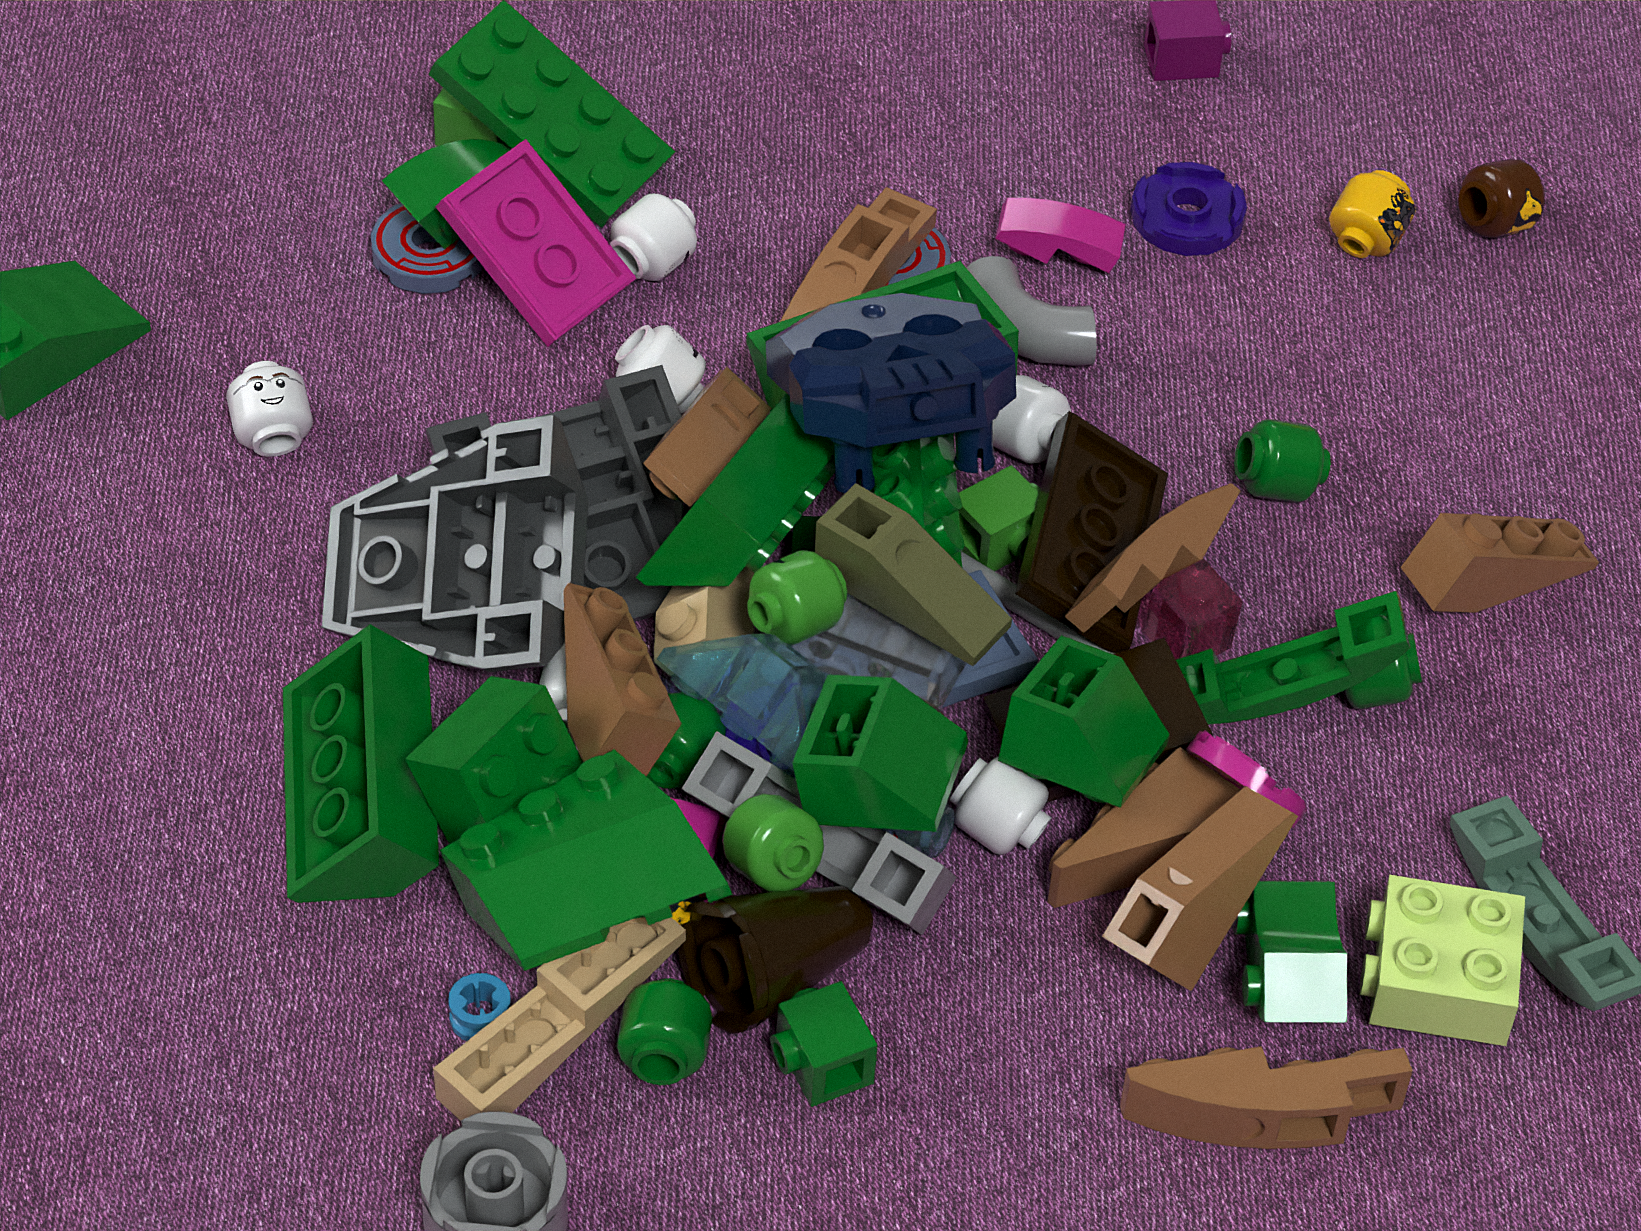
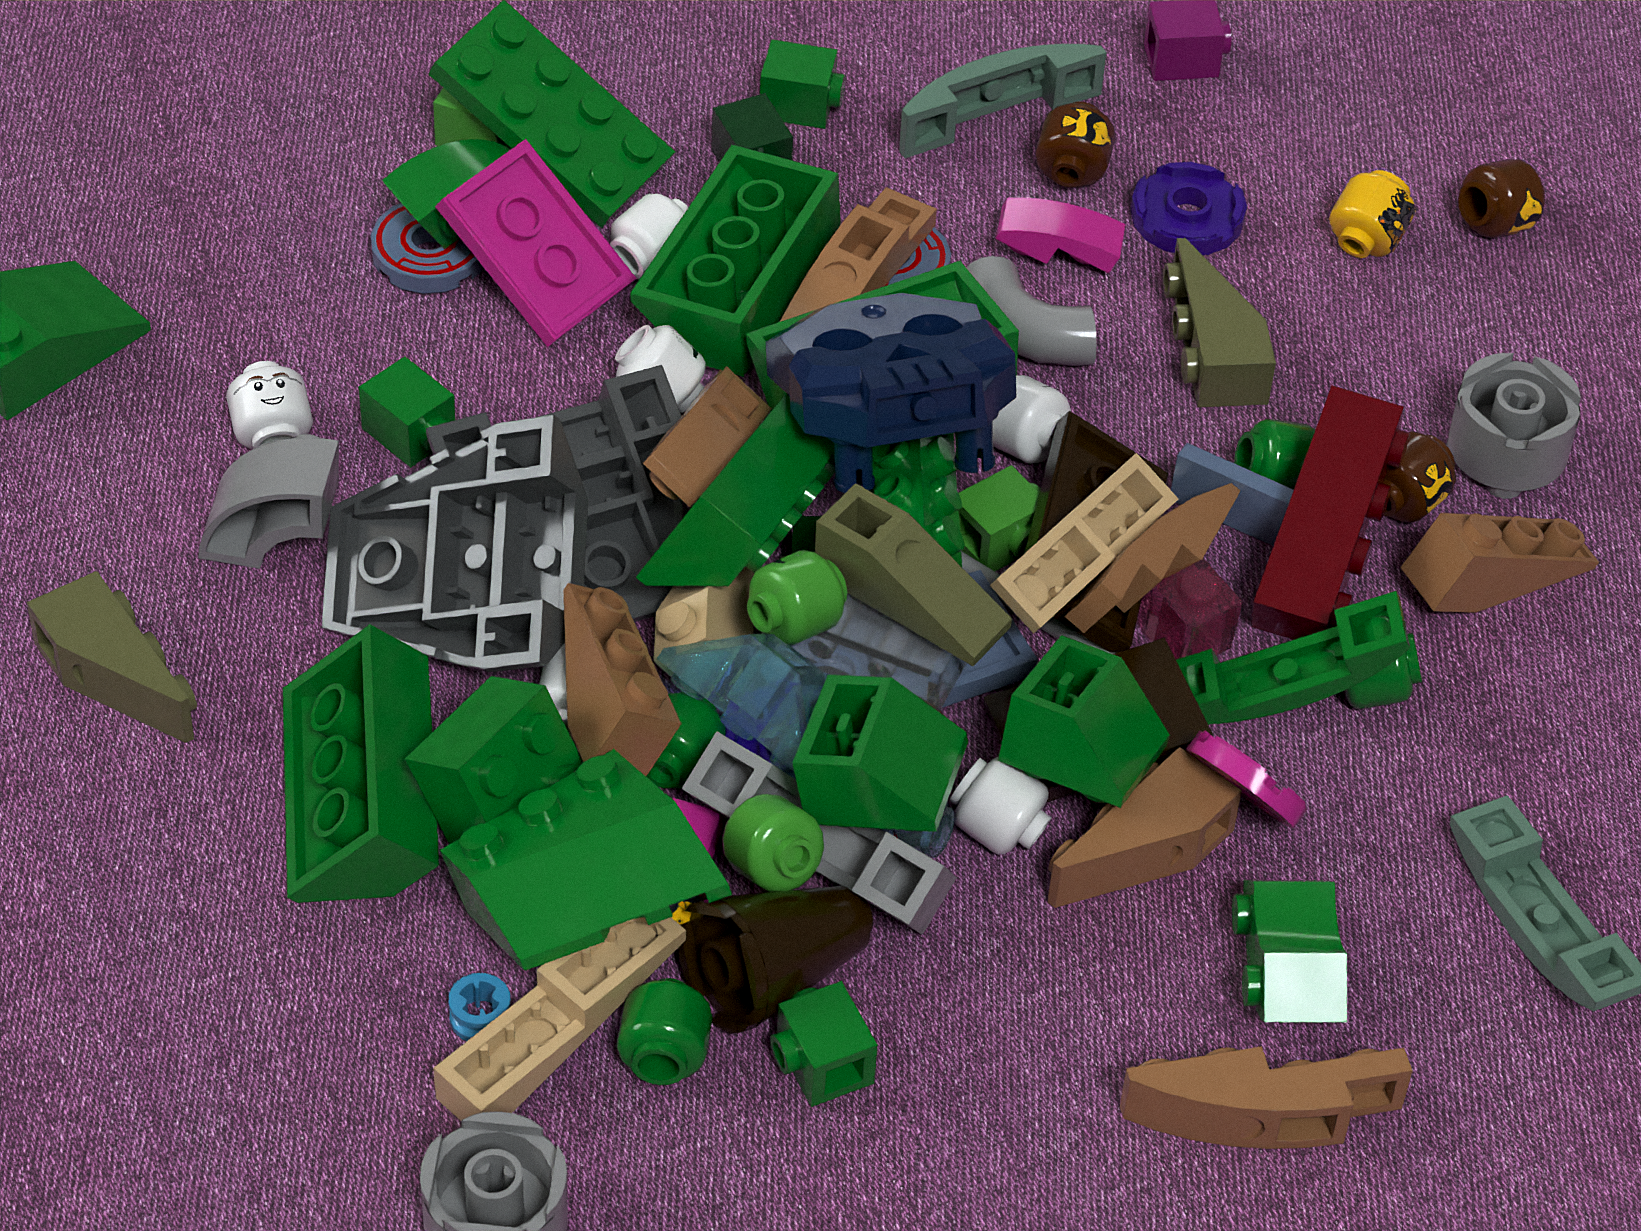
medium nougat slope [1102,786,1298,991] -> none
yellowish green brick [1360,875,1525,1046] -> none
none -> olive slope [27,571,197,743]
none -> light grey brick [198,434,339,569]
none -> green brick [359,356,455,468]
none -> green slope [630,144,841,377]
none -> dark green brick [712,93,793,162]
none -> green brick [760,39,846,129]
none -> sand green slope [899,44,1107,159]
none -> tan slope [990,453,1178,634]
none -> reddish brown head [1035,102,1115,188]
none -> olive slope [1163,238,1276,408]
none -> sand blue tile [1171,443,1294,546]
none -> dark red brick [1252,385,1410,640]
none -> reddish brown head [1382,431,1456,523]
none -> light grey brick [1446,353,1581,499]

